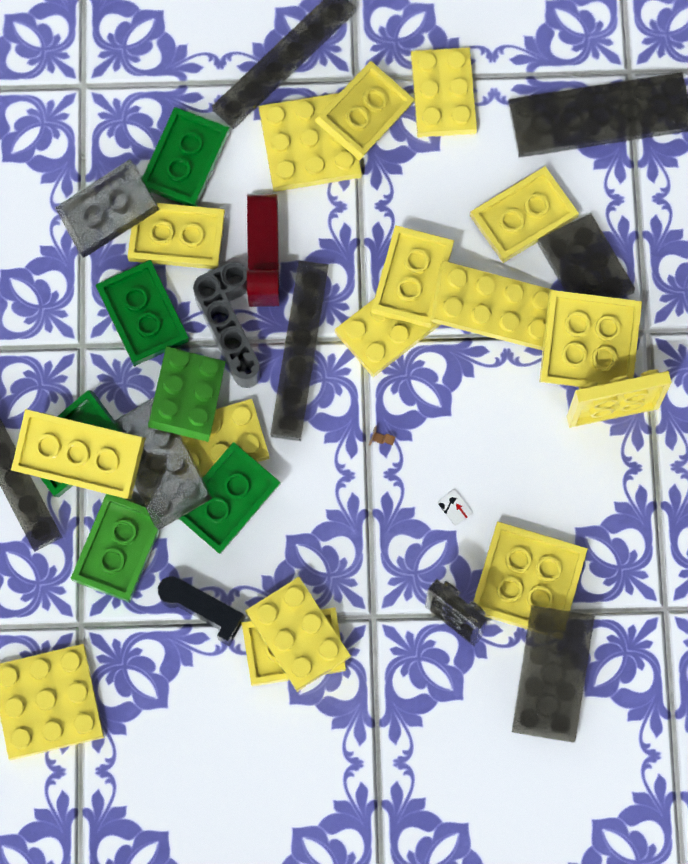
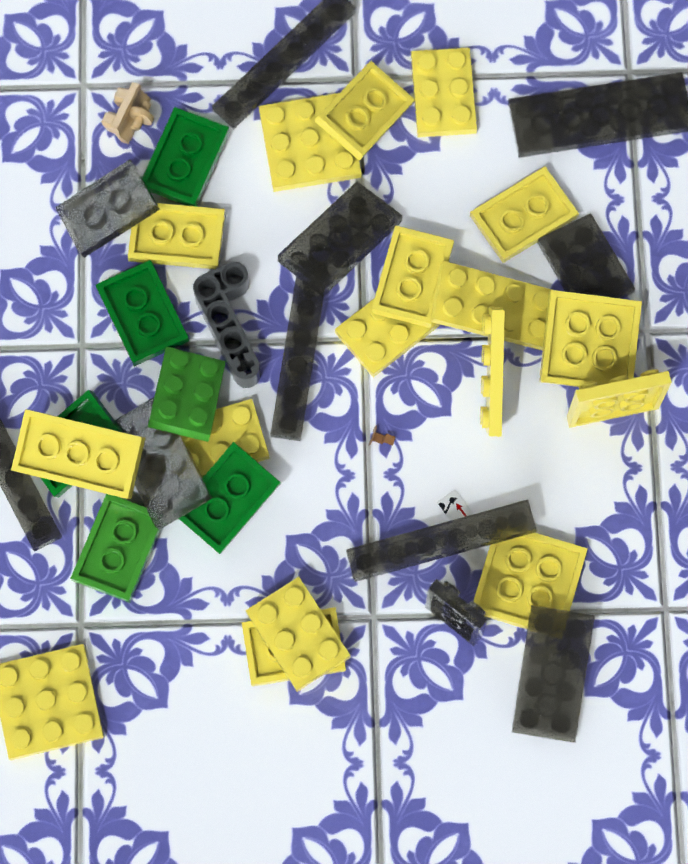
black leg [158,576,245,646] -> none
dark red beam [247,194,279,307] -> none
none -> tan hips [101,82,155,144]
none -> clear smoke plate [277,181,403,297]
none -> clear smoke plate [346,499,537,582]
none -> light yellow plate [480,307,505,437]

